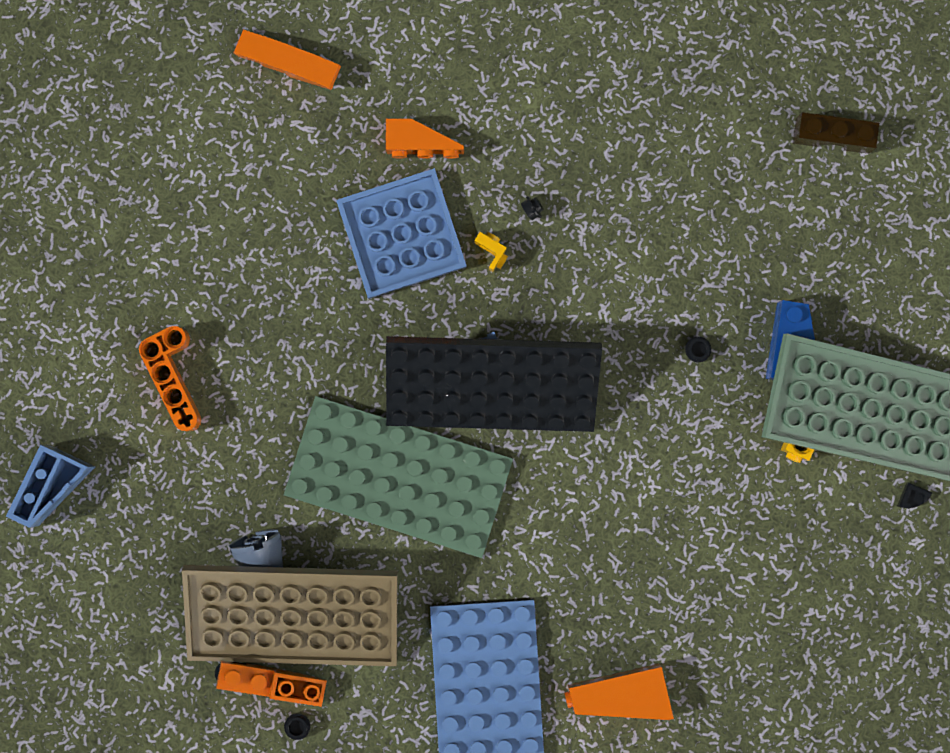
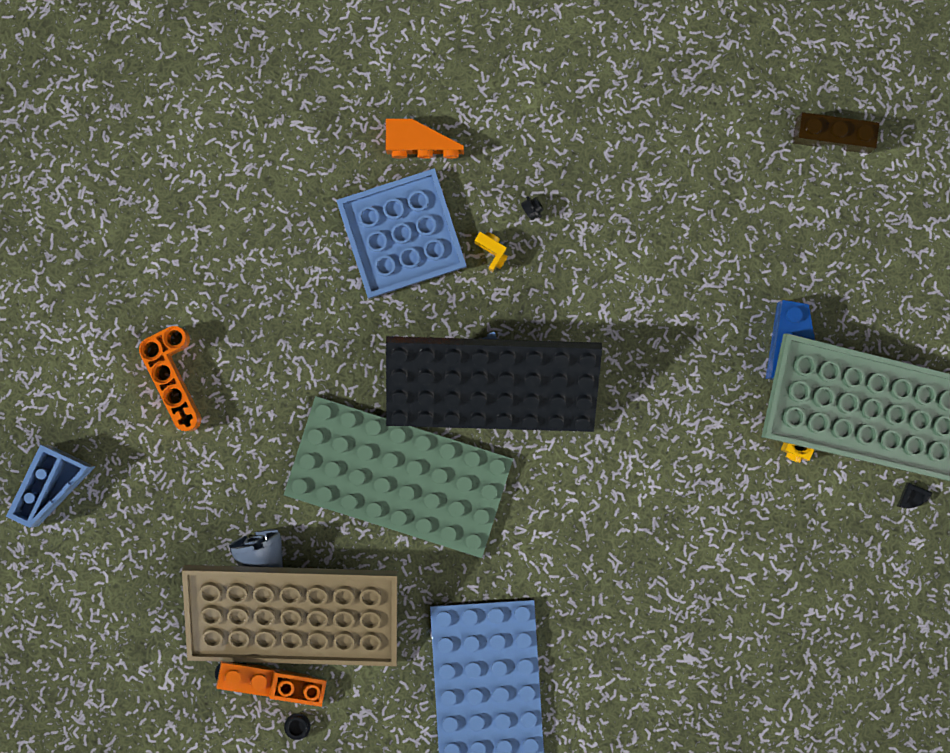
orange slope [234,29,341,90] -> none
orange slope [564,664,674,720] -> none
black plate [685,337,711,363] -> none

